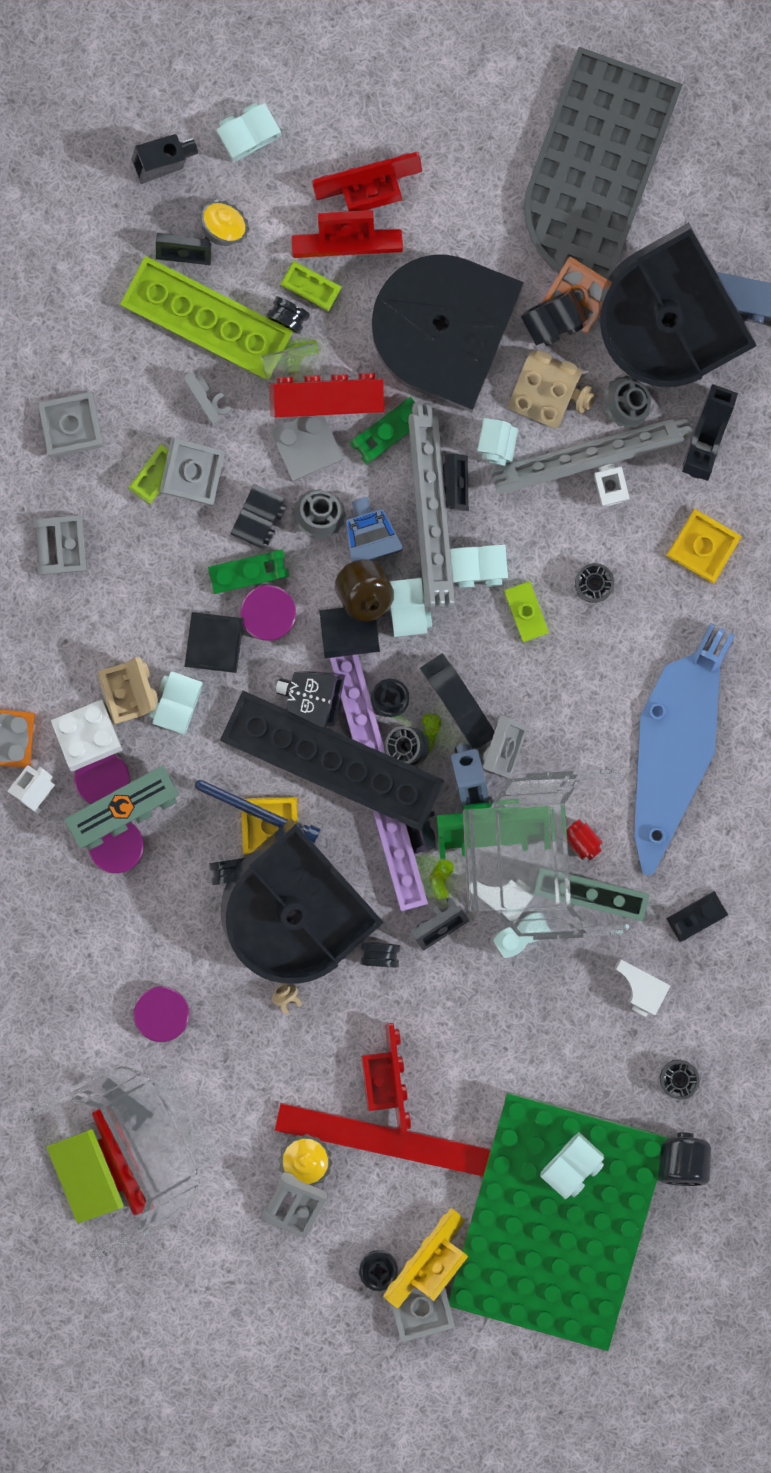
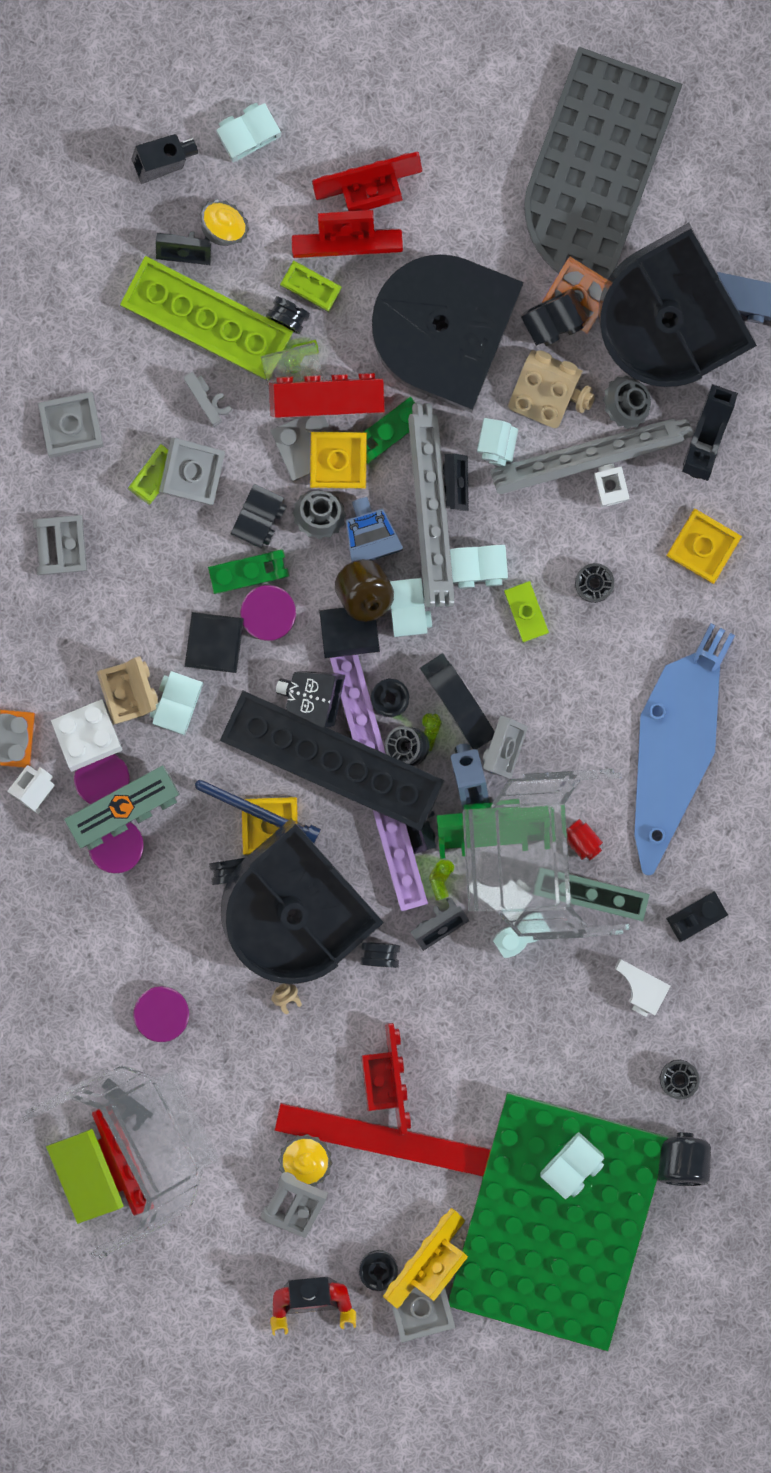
none -> torso [270,1277,356,1336]
none -> yellow tile [310,432,367,489]

